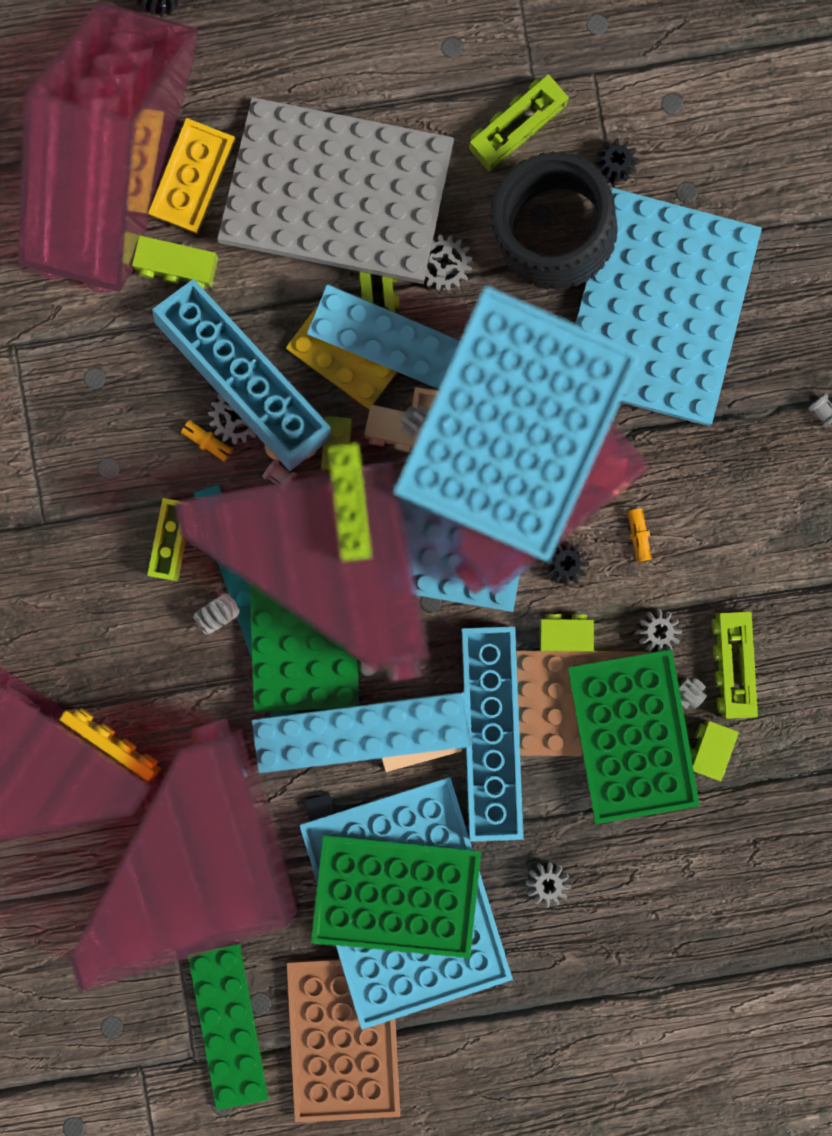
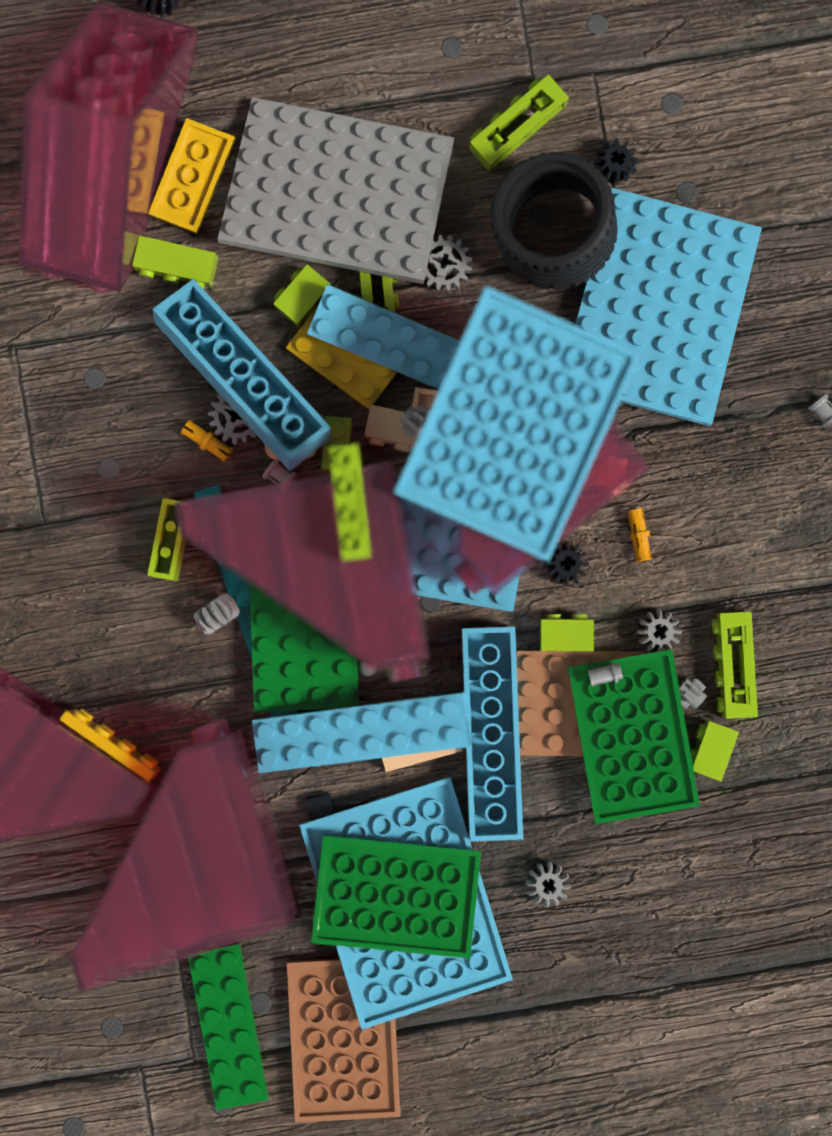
none -> lime brick [273,264,331,328]
none -> light grey pin [588,662,623,687]

